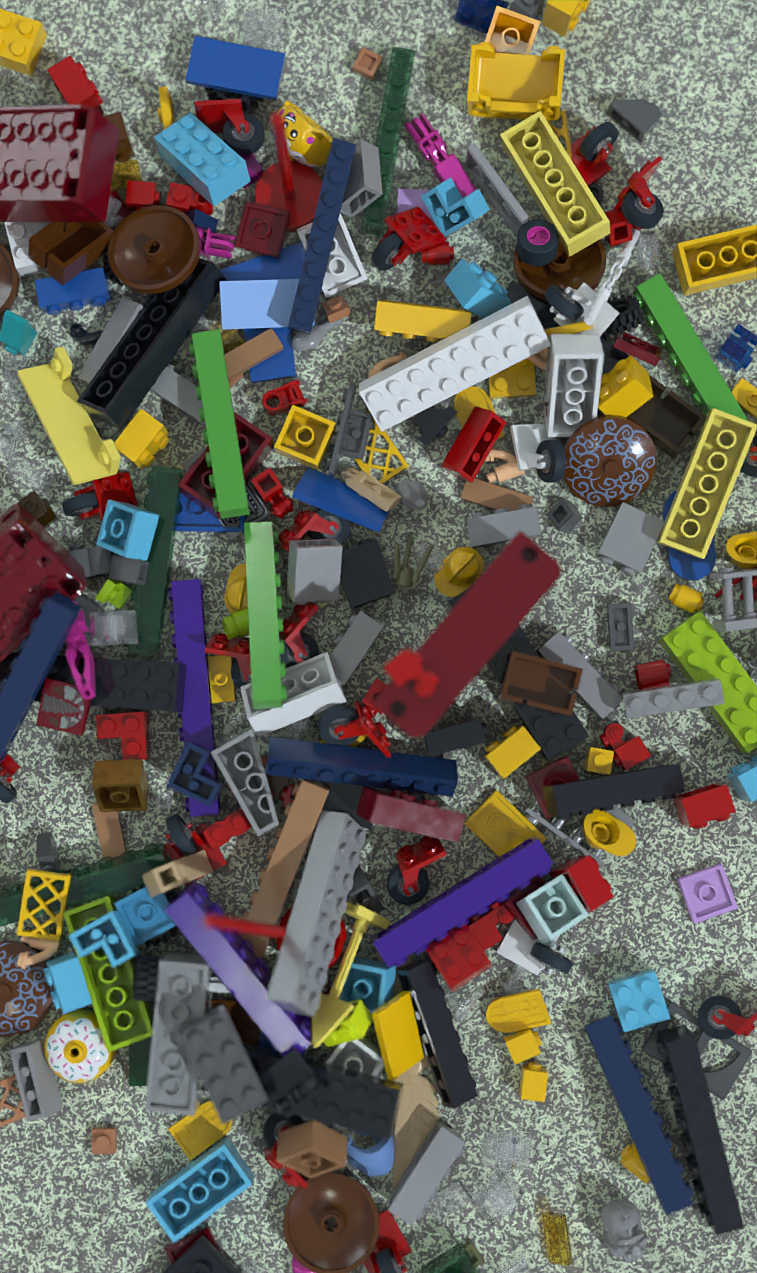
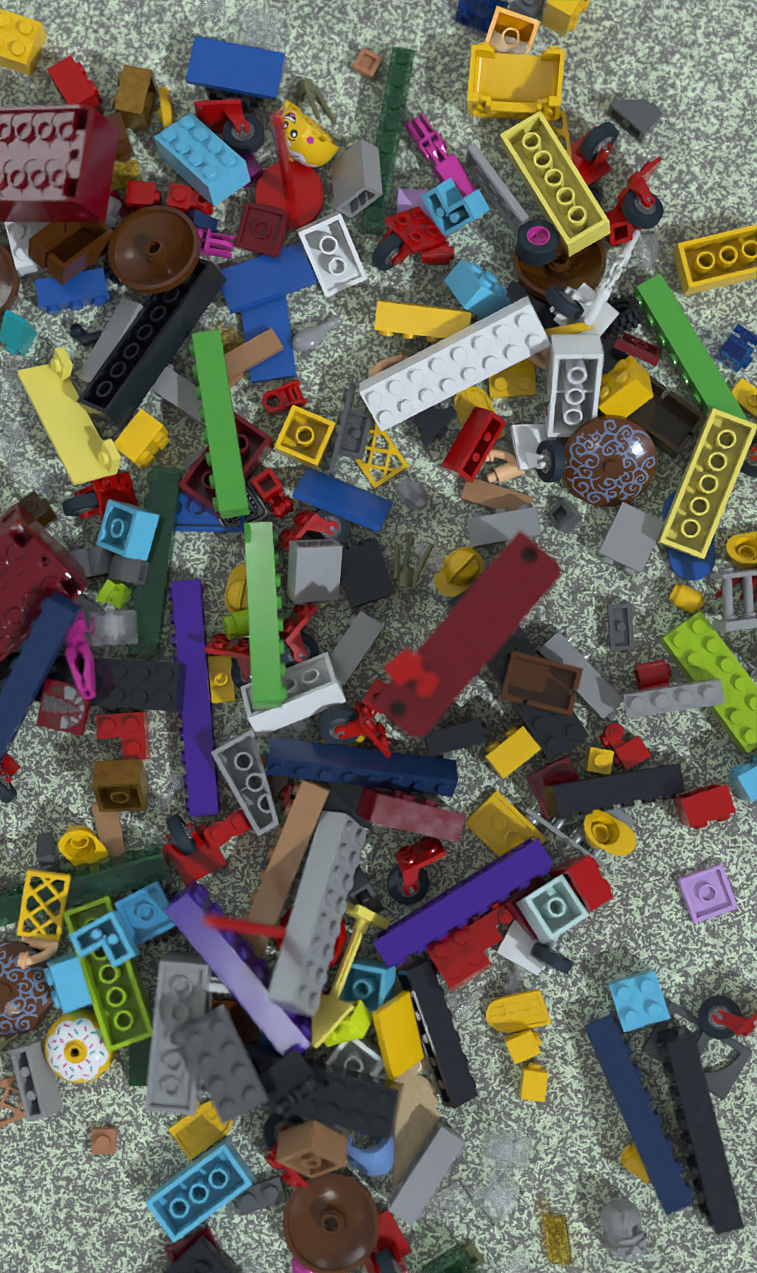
black tyre [132,955,159,1001] -> none
tan slope [142,850,214,898] -> none
dark blue brick [166,742,223,807] -> none
light blue tile [219,279,315,329] -> none
dark blue brick [288,138,356,335] -> none
nougat plate [321,295,351,323] -> none
tan hinge [341,467,402,512] -> none
none -> yellow piece [58,824,108,872]
none -> pearl gold brick [112,64,158,133]
none -> dark grey plate [235,1174,287,1216]
none -> olive plant [294,78,337,124]

